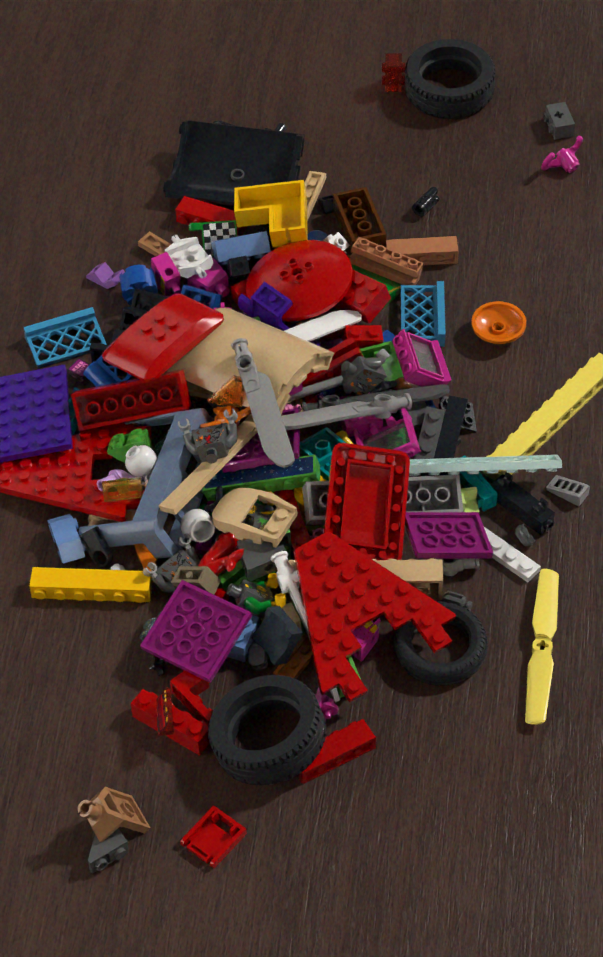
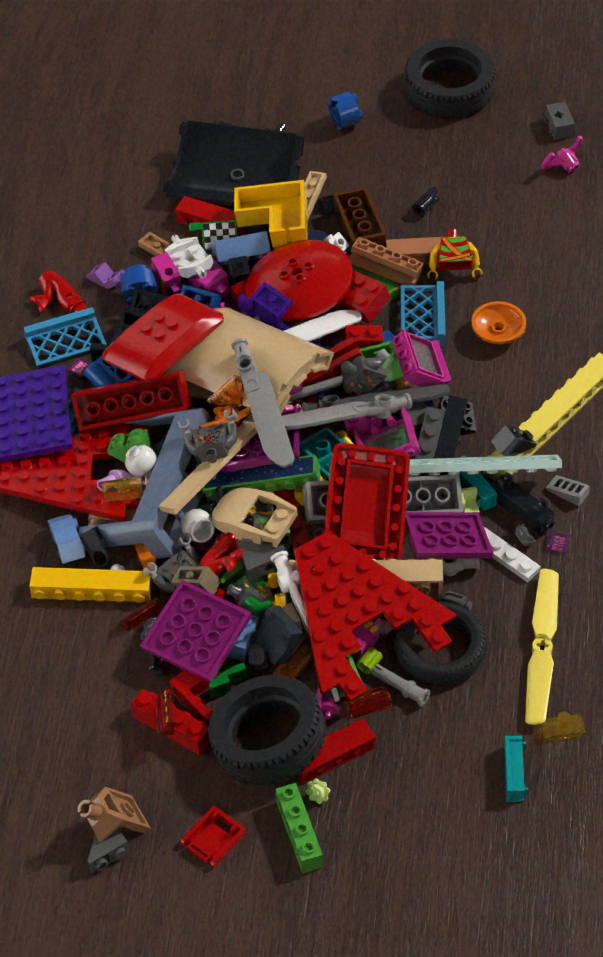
clear red brick [382,53,405,92] -> none
none -> red piece [29,270,88,313]
none -> clear red slope [120,597,160,631]
none -> green slope [209,662,247,699]
none -> bright green brick [276,783,323,874]
none -> yellowish green plant [306,778,330,804]
none -> blue brick [328,91,363,130]
none -> clear red slope [345,686,392,718]
none -> lime piece [356,647,383,674]
none -> light grey pin [371,664,430,707]
none -> torso [427,229,483,280]
none -> black slope [491,425,537,456]
none -> teal container [504,736,528,802]
none -> clear yellow tile [540,711,586,741]
none -> clear purple tile [547,530,571,553]

